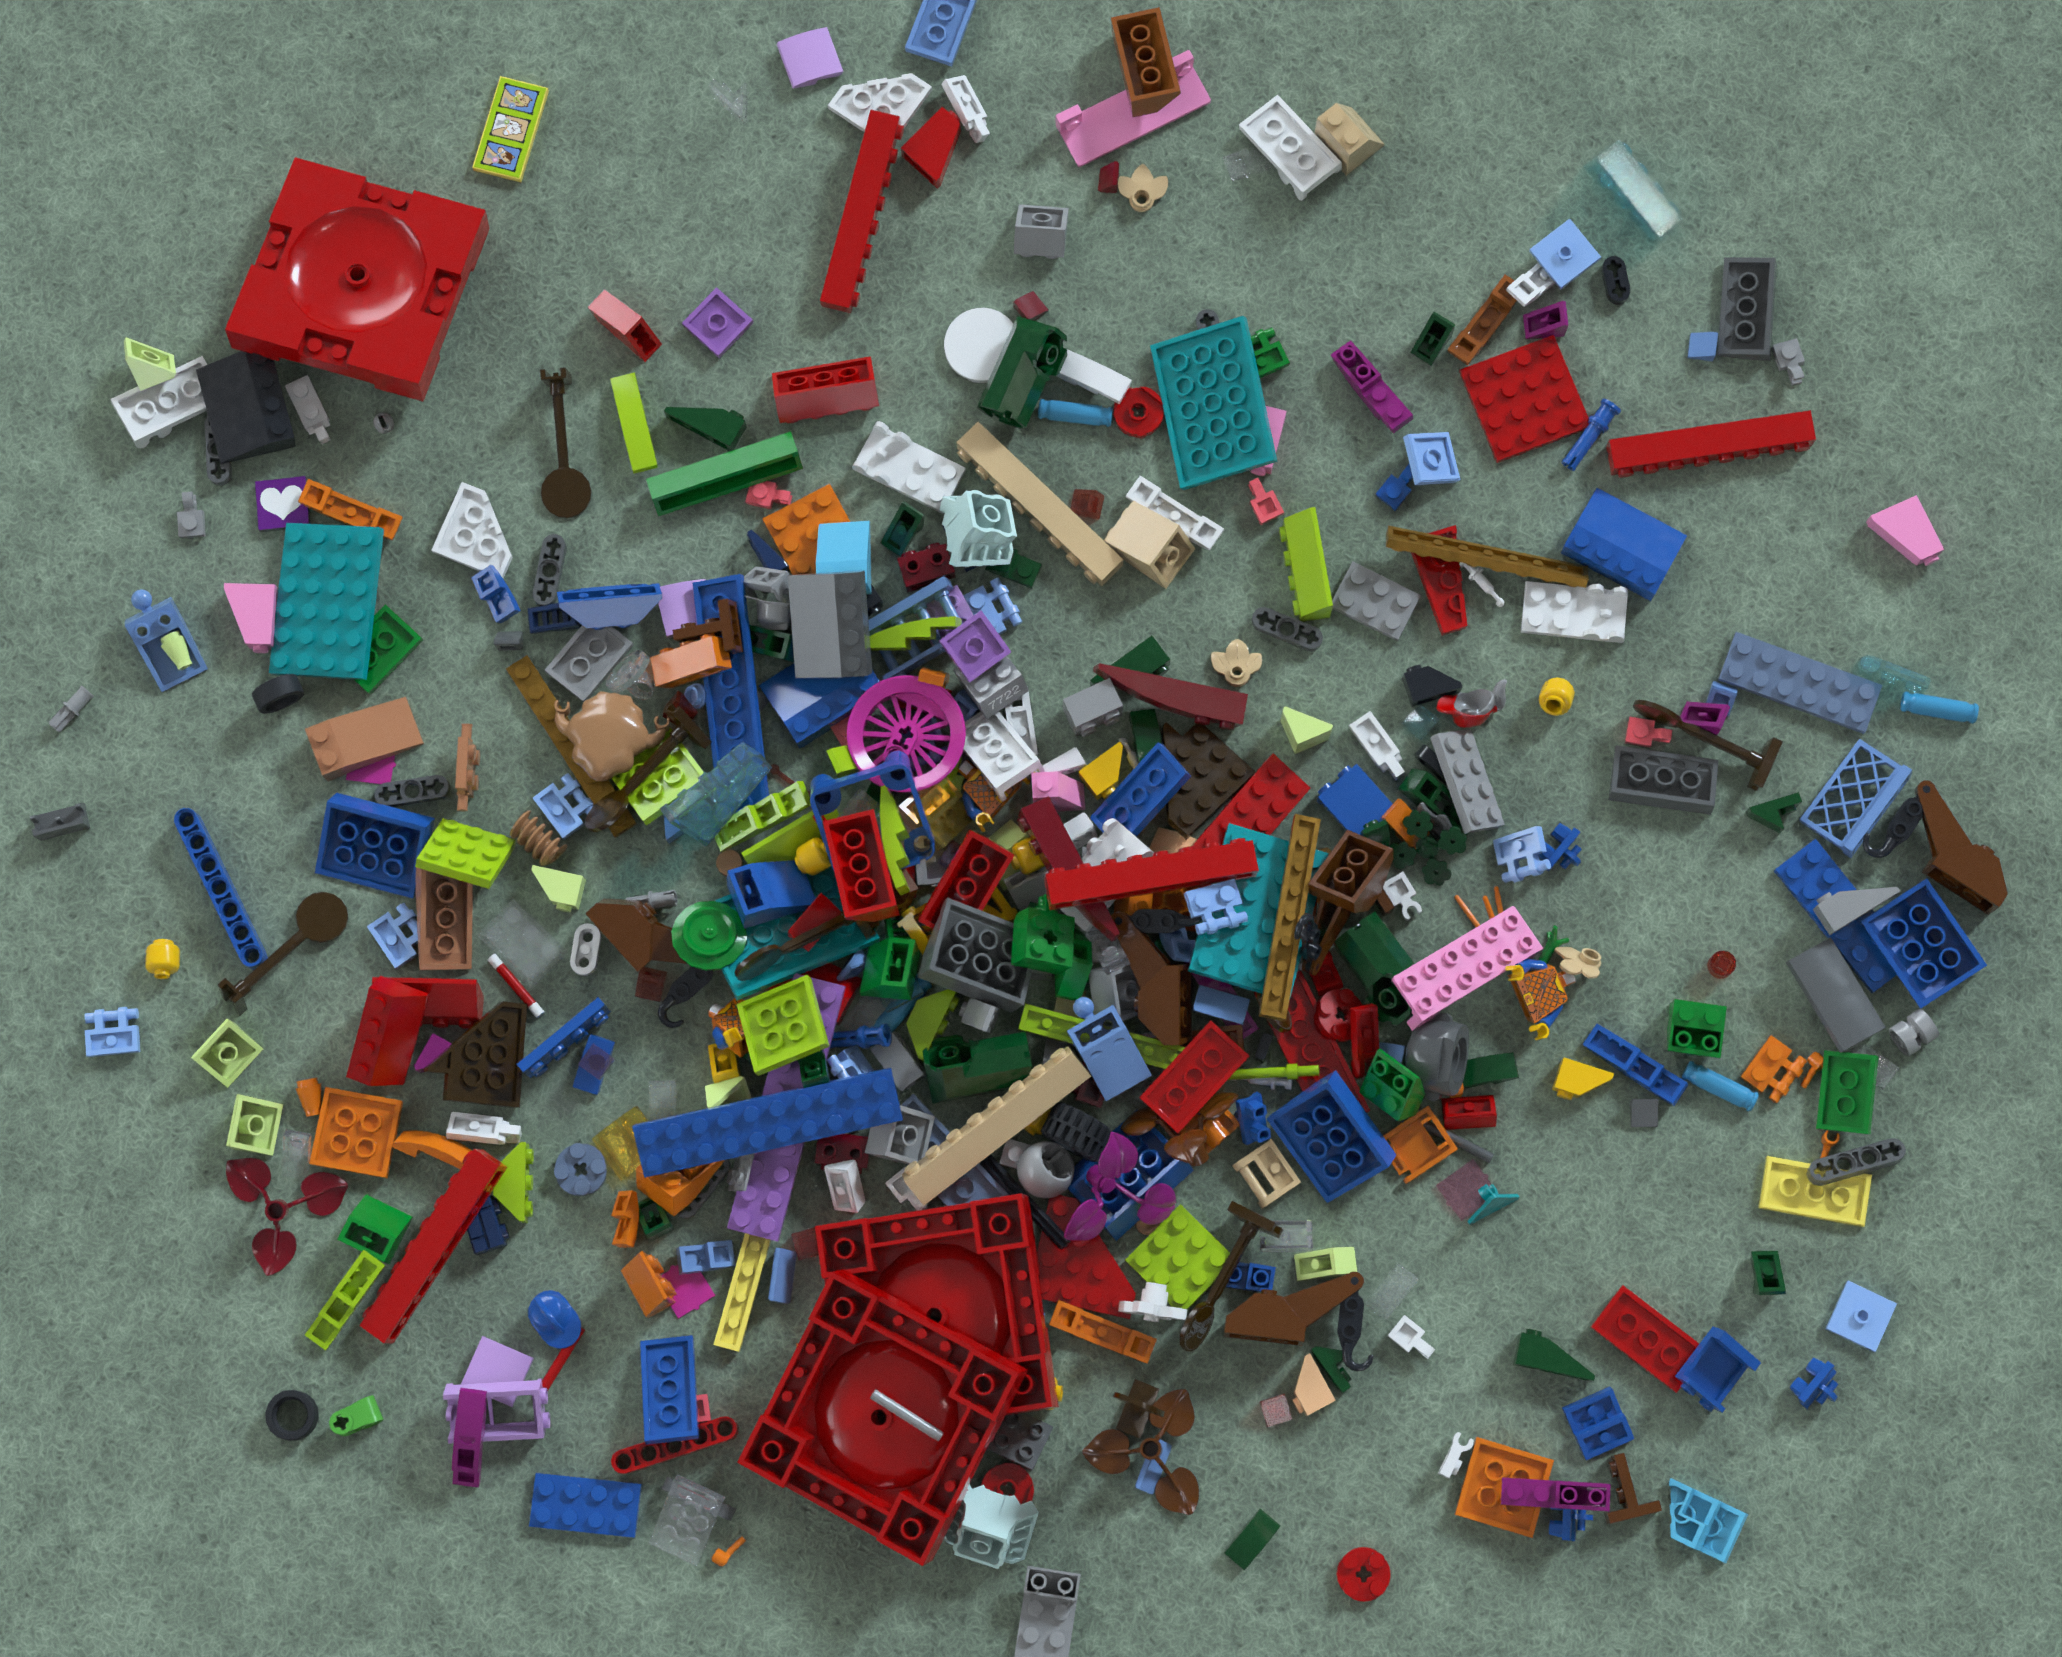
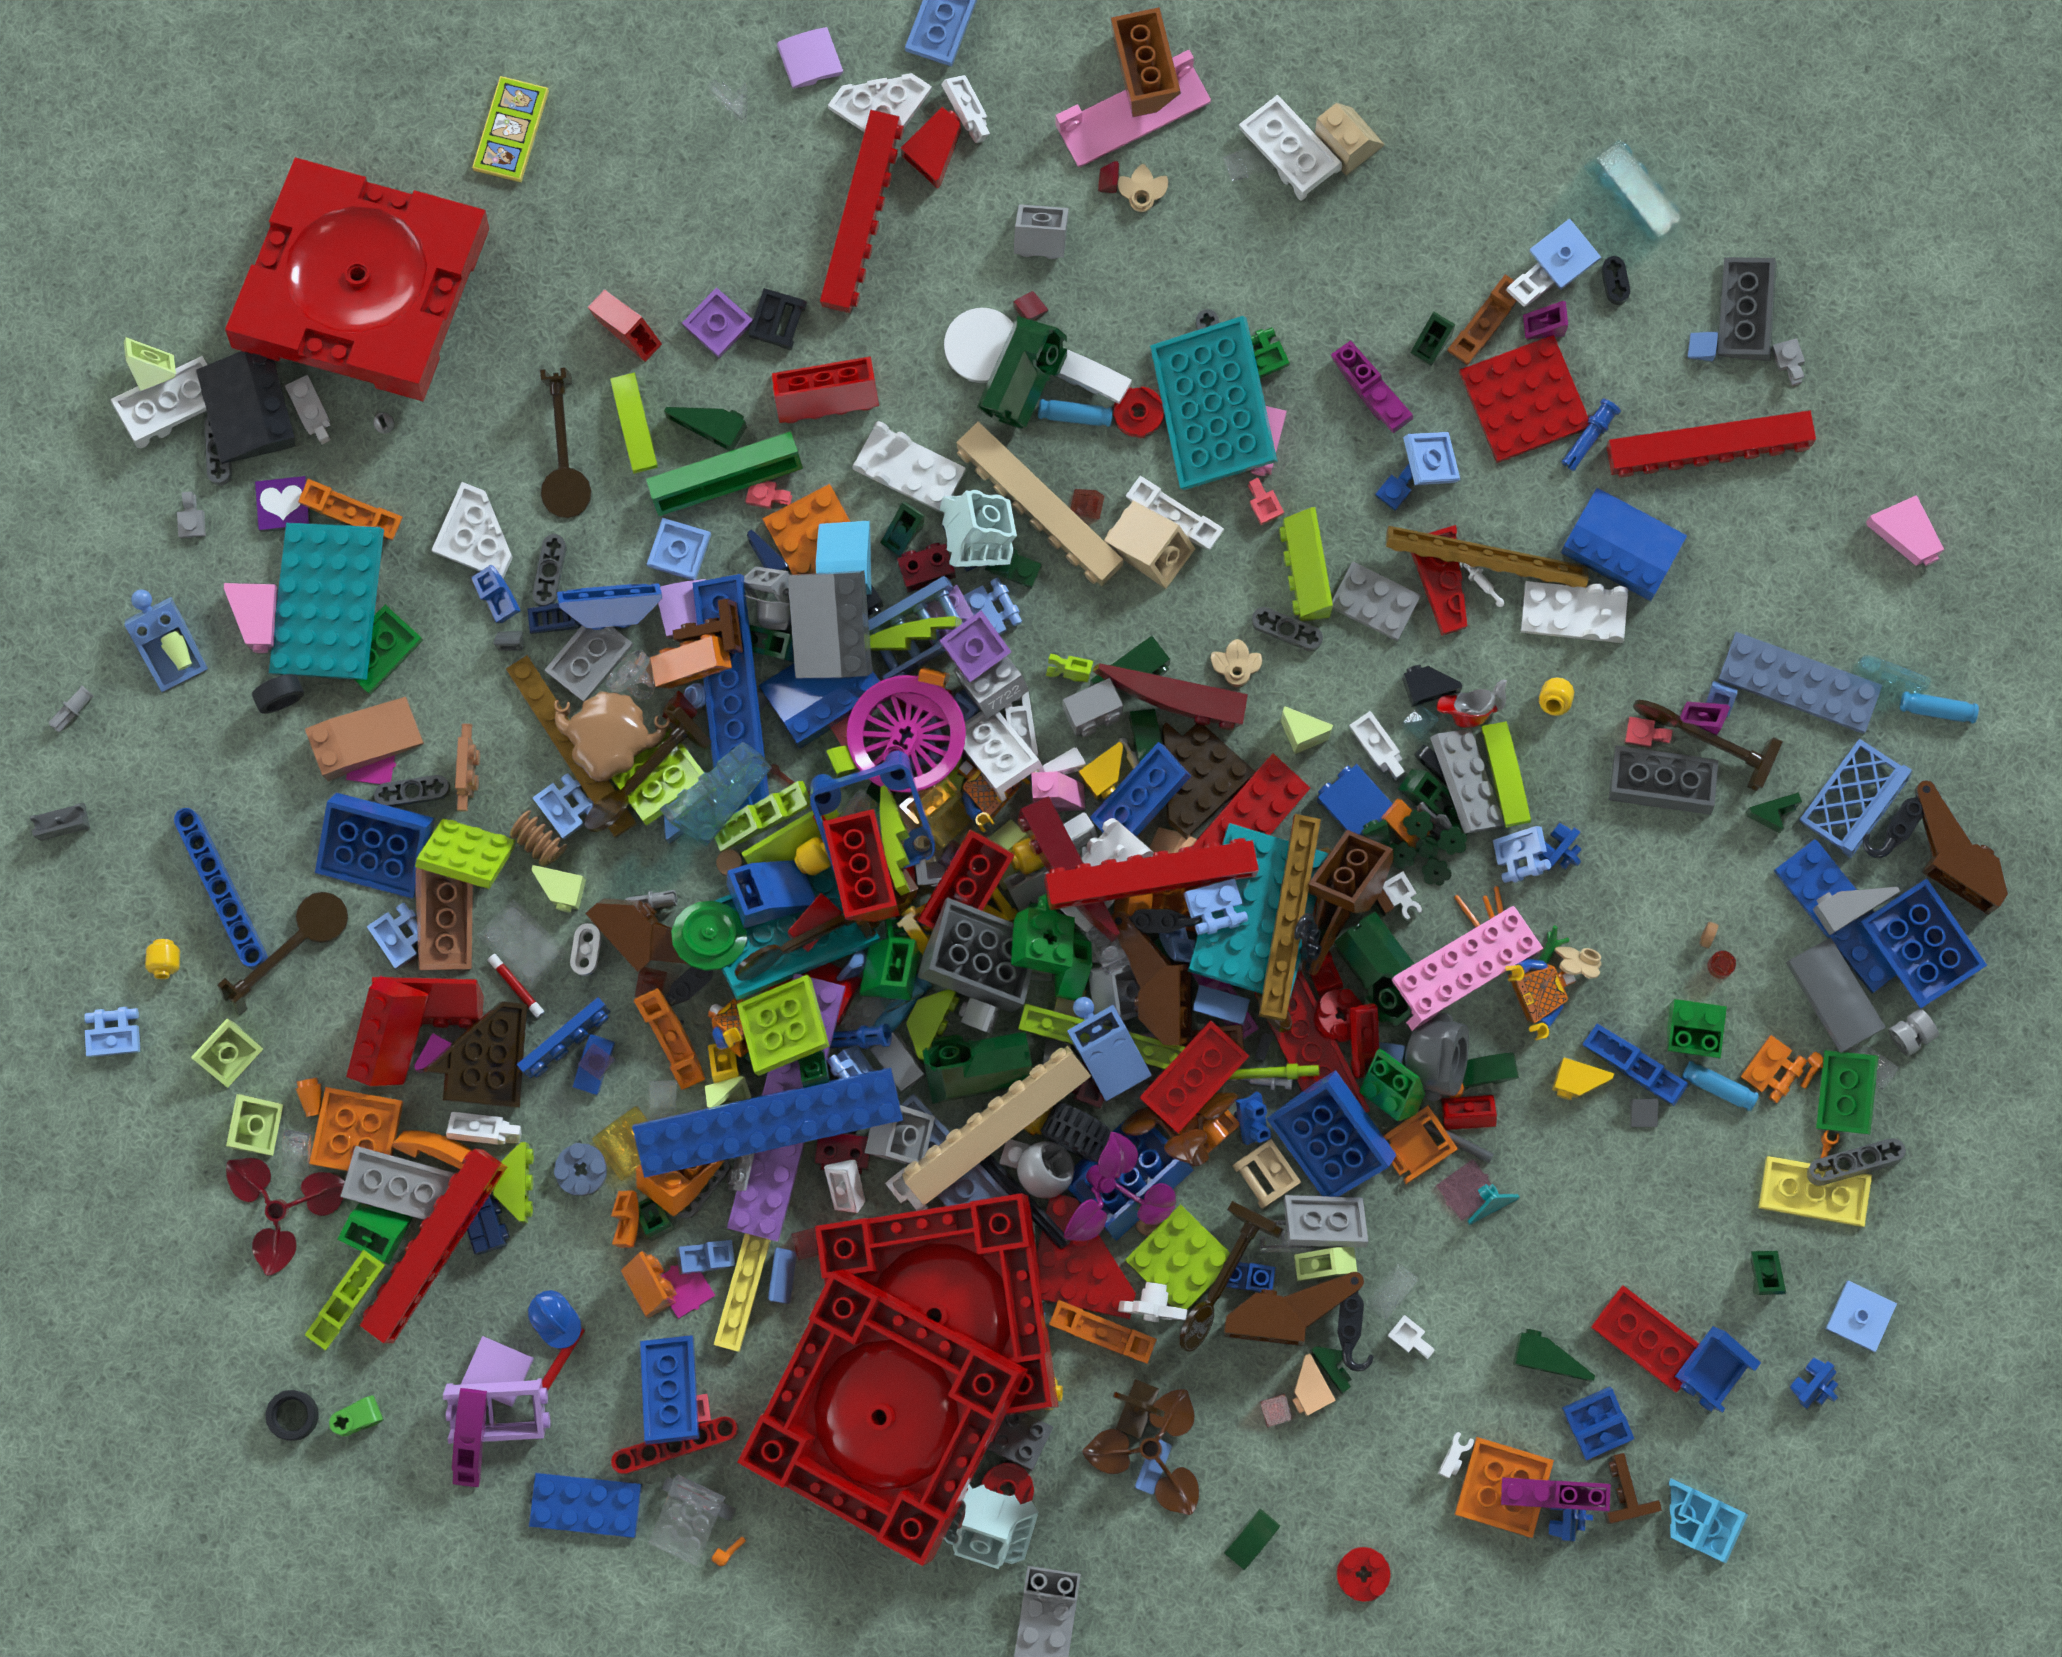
light grey bar [870,1389,944,1441] -> none
none -> light grey plate [340,1146,455,1220]
none -> orange slope [634,988,705,1090]
none -> light blue plate [647,518,711,580]
none -> black plate [748,288,807,350]
none -> lime plate [1046,654,1094,683]
none -> light grey plate [1283,1195,1368,1248]
none -> lime slope [1481,721,1531,827]
none -> medium nougat tile [1699,922,1719,949]

